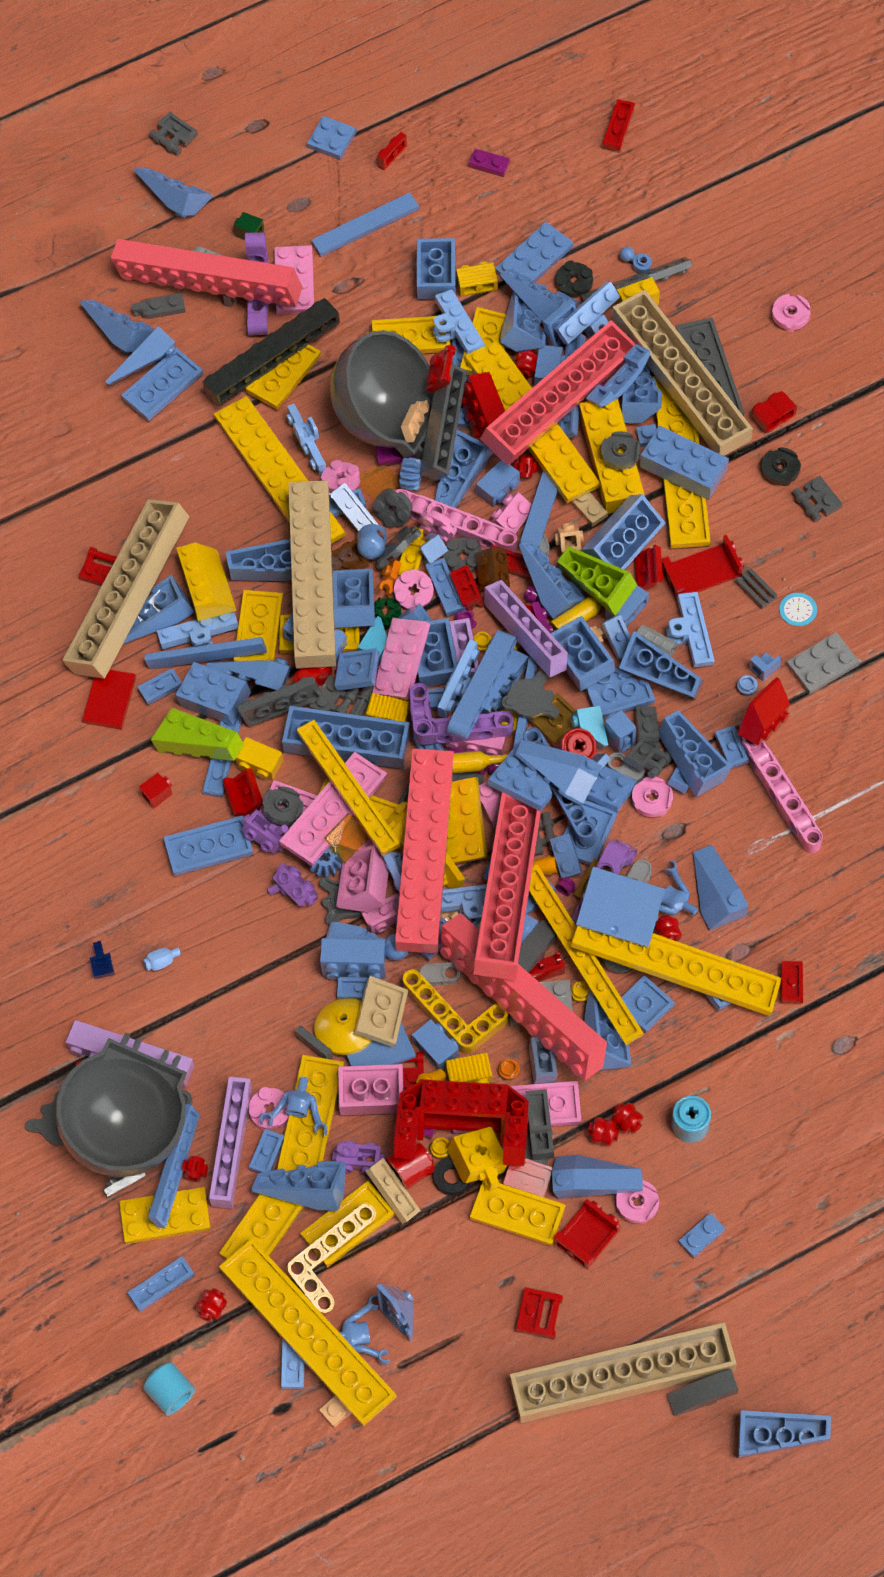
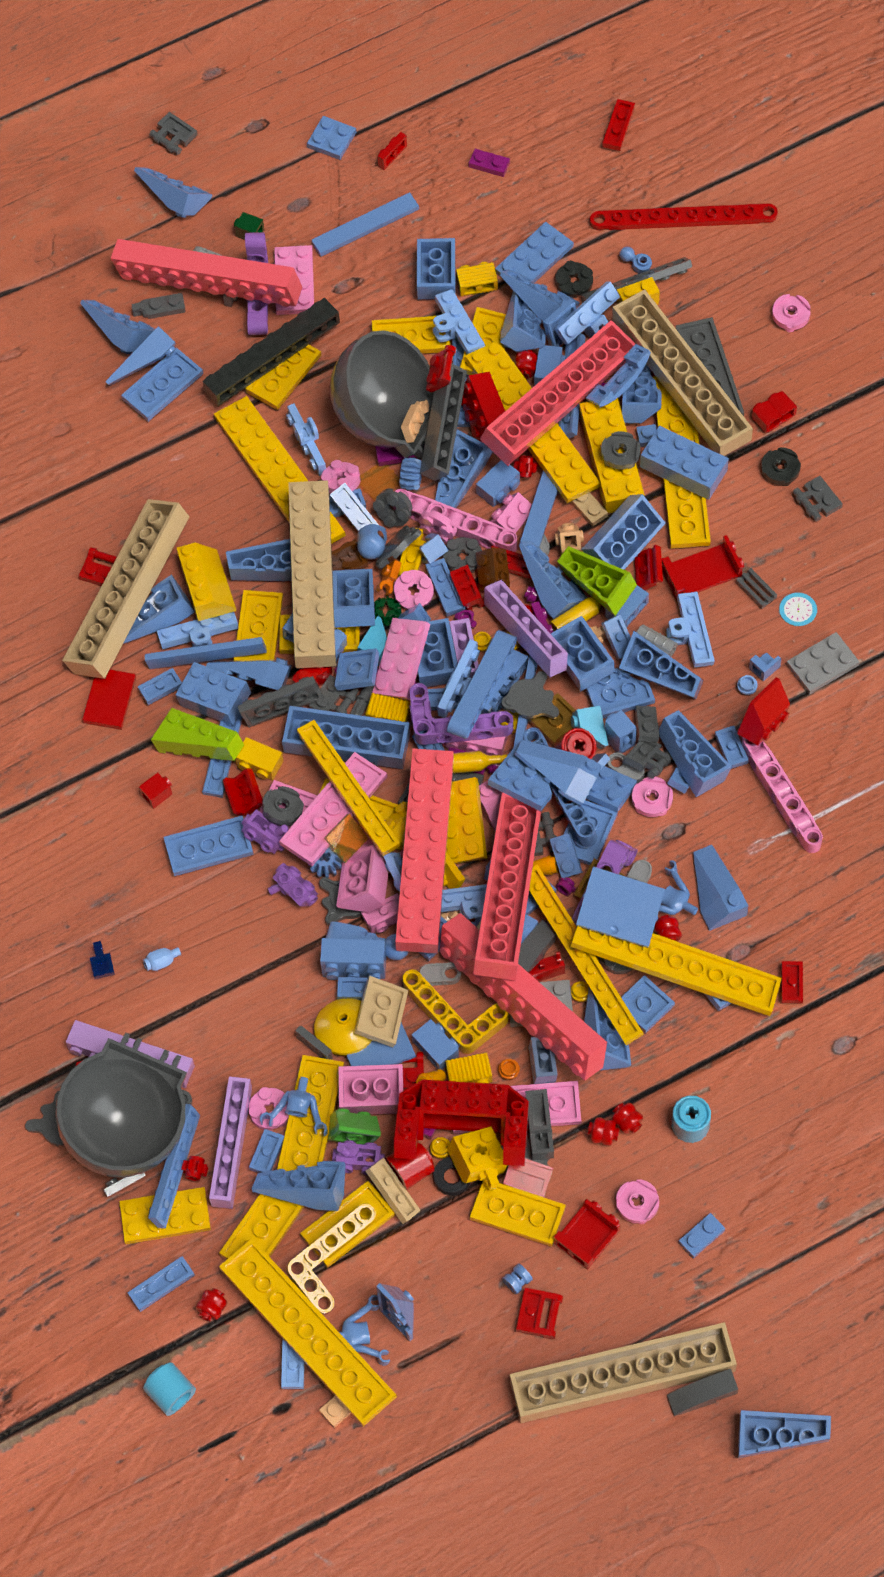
medium blue wedge [552,1155,643,1199] -> none
none -> bright green slope [328,1109,381,1145]
none -> medium blue wheel [502,1263,533,1294]
none -> red plate [590,203,778,230]

